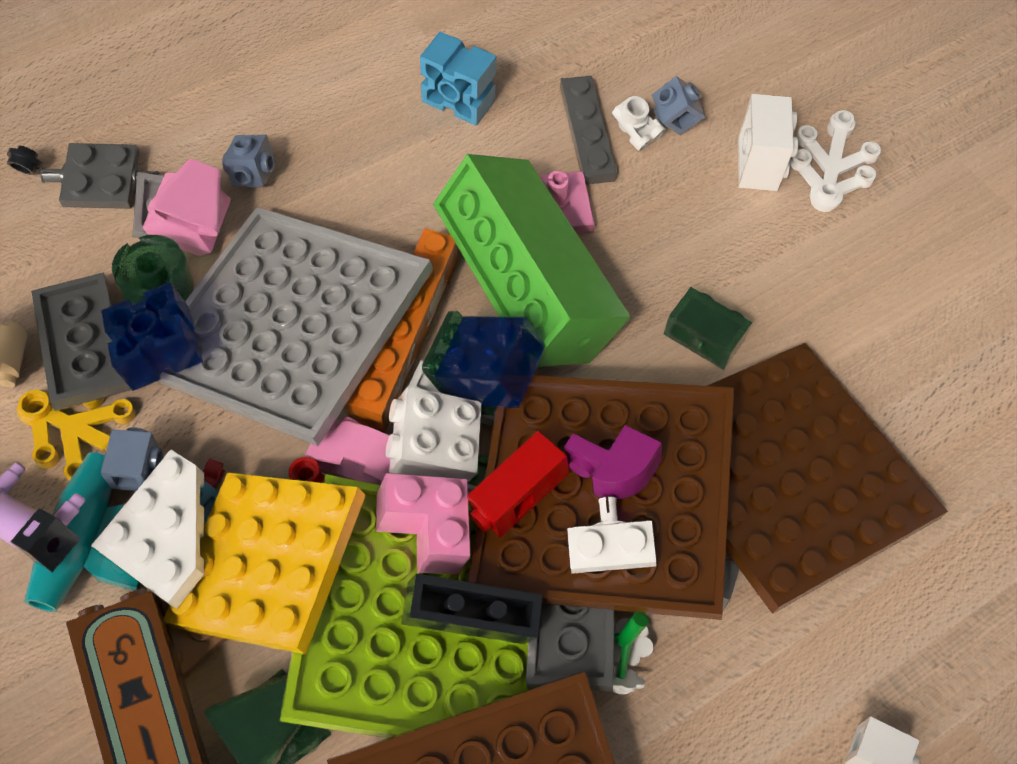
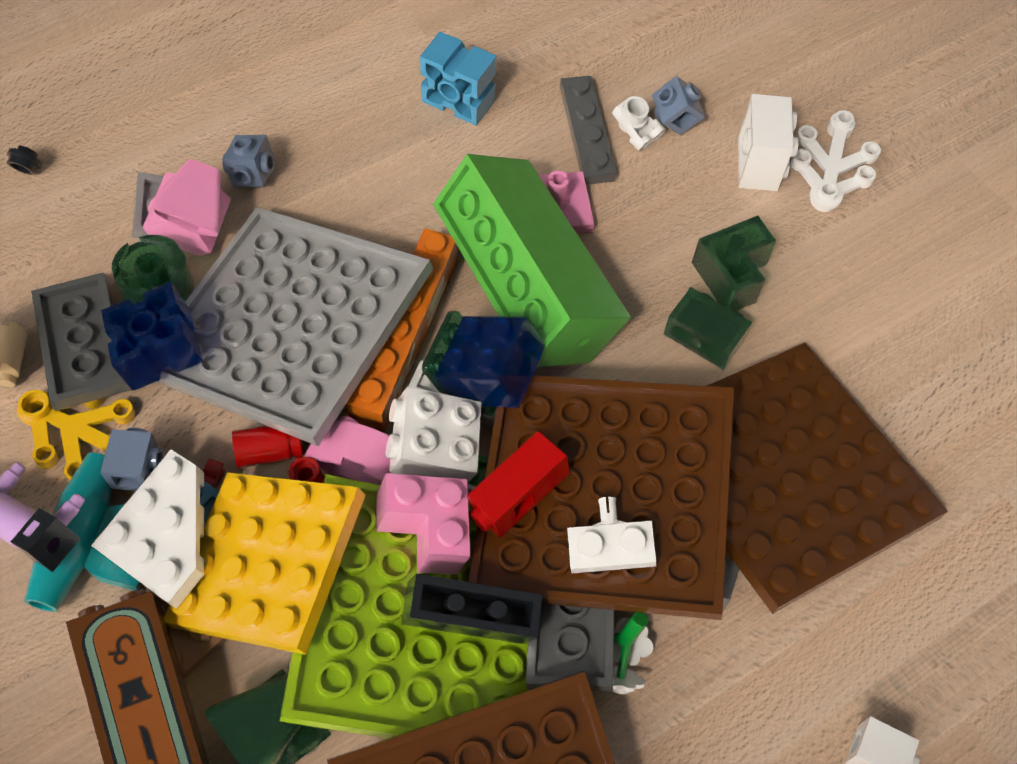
dark grey plate [40,143,159,209] -> none
magenta brick [565,425,662,500] -> none
none -> red piece [232,425,304,468]
none -> clear green brick [691,215,776,315]

